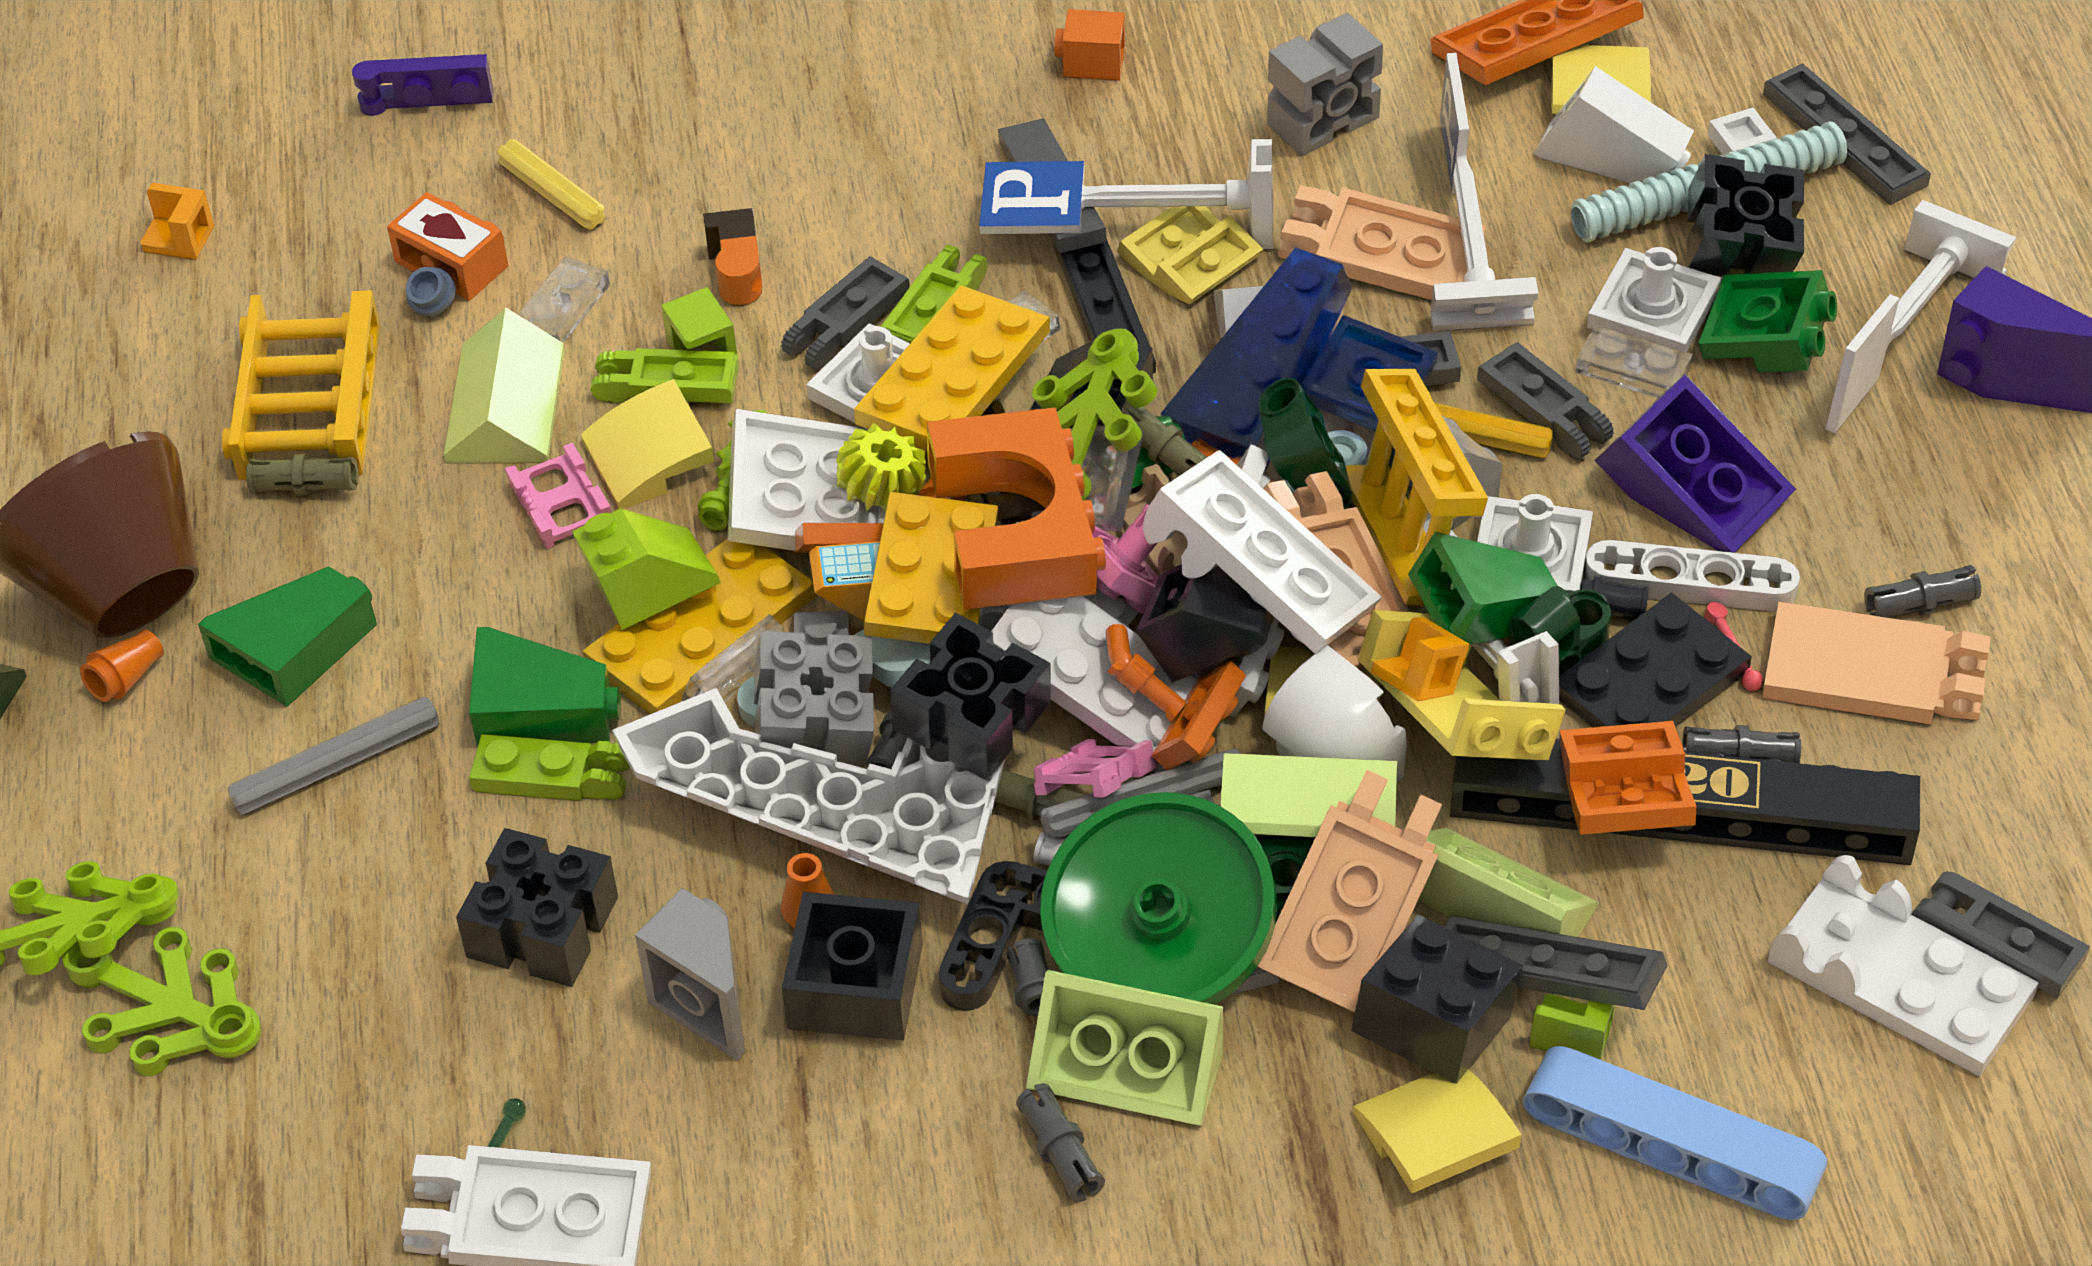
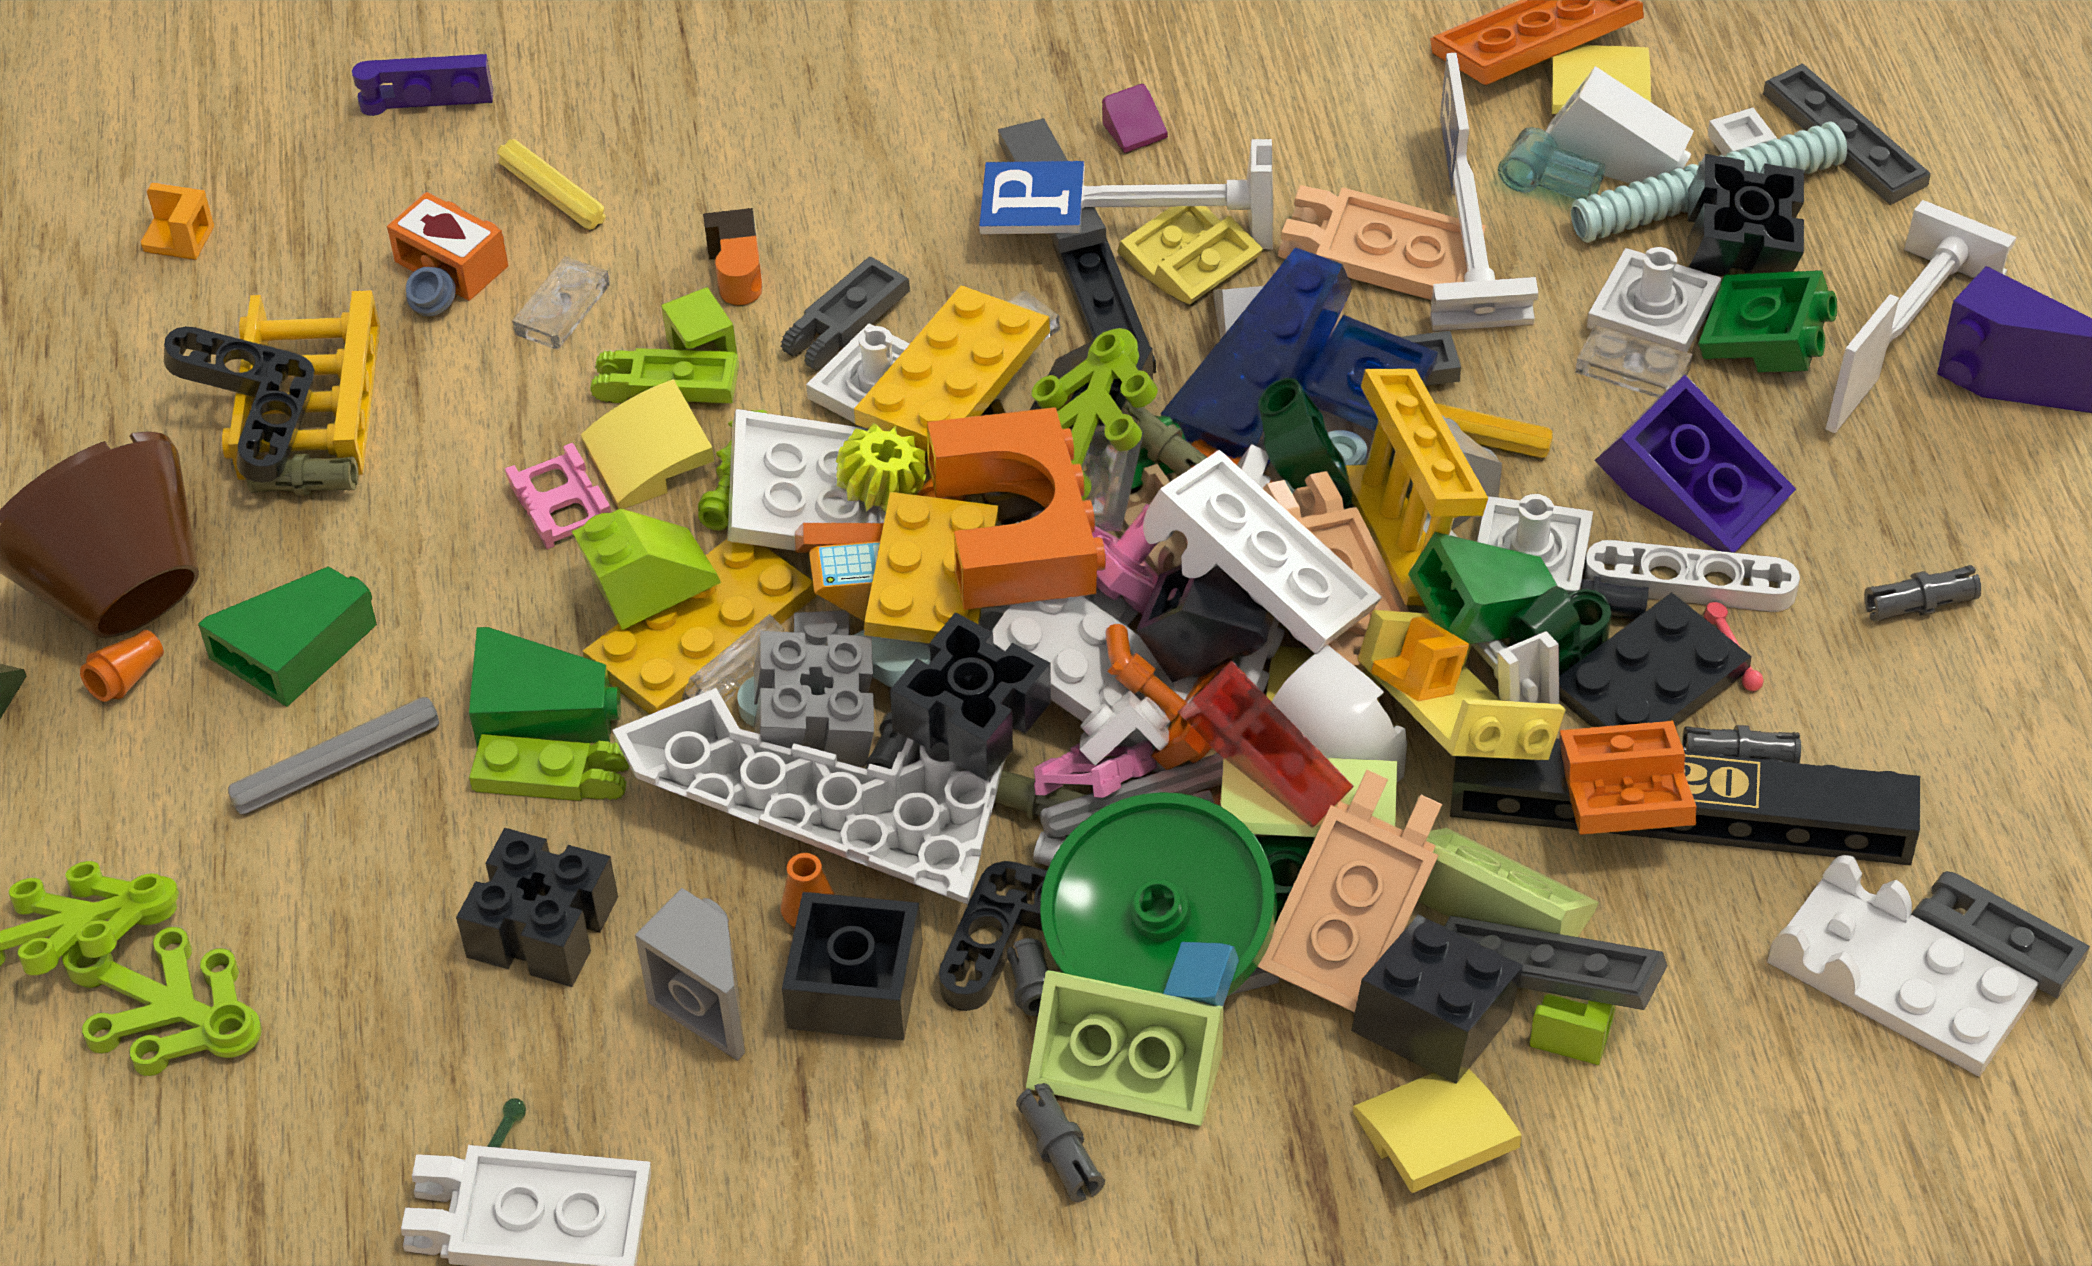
yellowish green slope [443,308,565,463] -> none
lime hinge [881,244,988,344] -> none
orange brick [1054,9,1126,81] -> none
light grey brick [1267,13,1383,156] -> none
dark grey hinge [1477,342,1614,460] -> none
light blue beam [1522,1046,1827,1220] -> none
light nougat tile [1762,601,1991,725] -> none
none -> black beam [163,326,314,483]
none -> white bracket [1079,691,1169,765]
none -> magenta slope [1102,84,1168,153]
none -> dark azure slope [1163,942,1239,1006]
none -> clear red slope [1177,661,1354,828]
none -> clear light blue piece [1498,127,1606,200]

